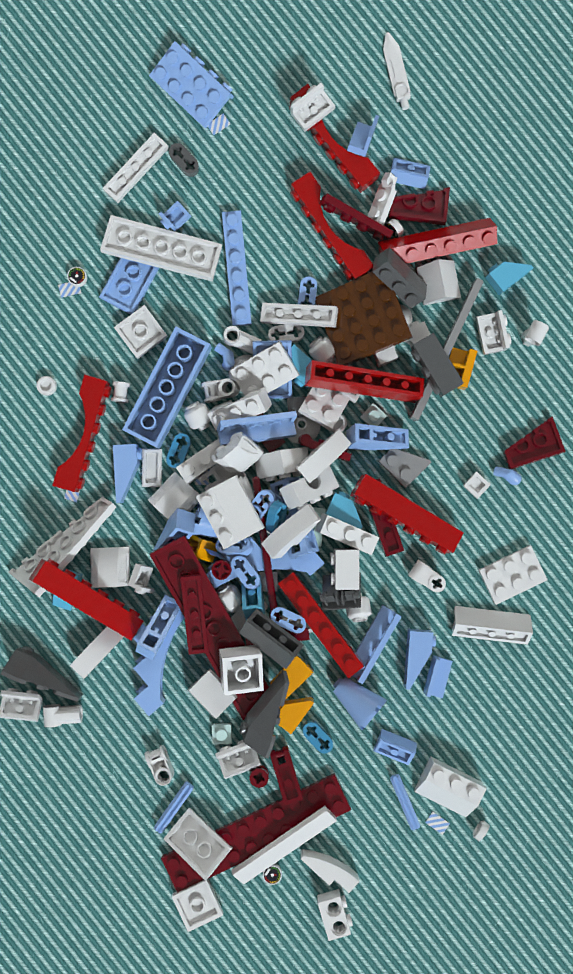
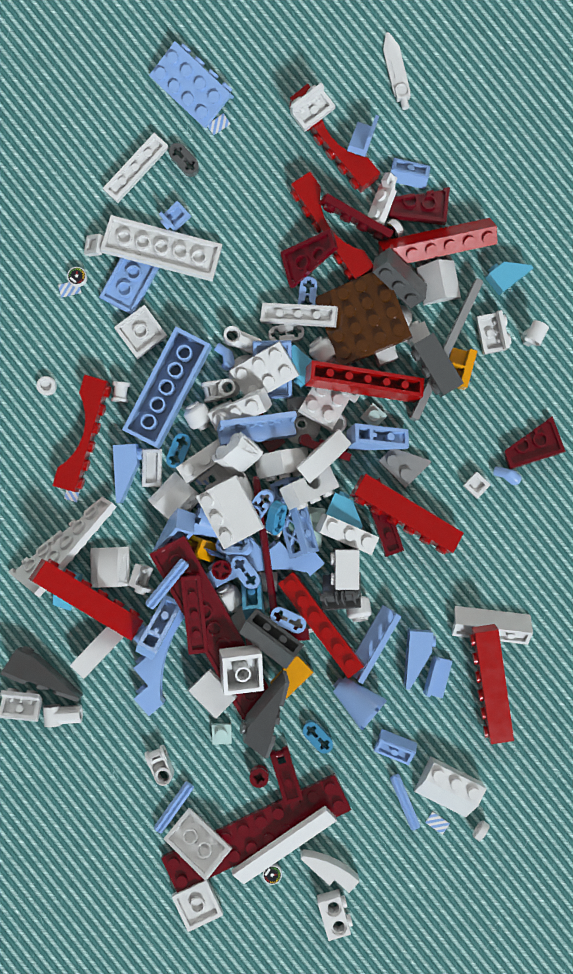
white bracket [215,740,261,779] -> none
light blue plate [222,210,252,326] -> none
white slope [261,504,321,559] -> none
light orange slope [279,697,314,734] -> none
white piece [408,559,446,592] -> none
white plate [478,545,547,605] -> none
none -> white plate [84,234,104,257]
none -> light blue axle [145,558,189,609]
none -> dark red wing [280,229,338,288]
none -> red brick [469,624,514,744]

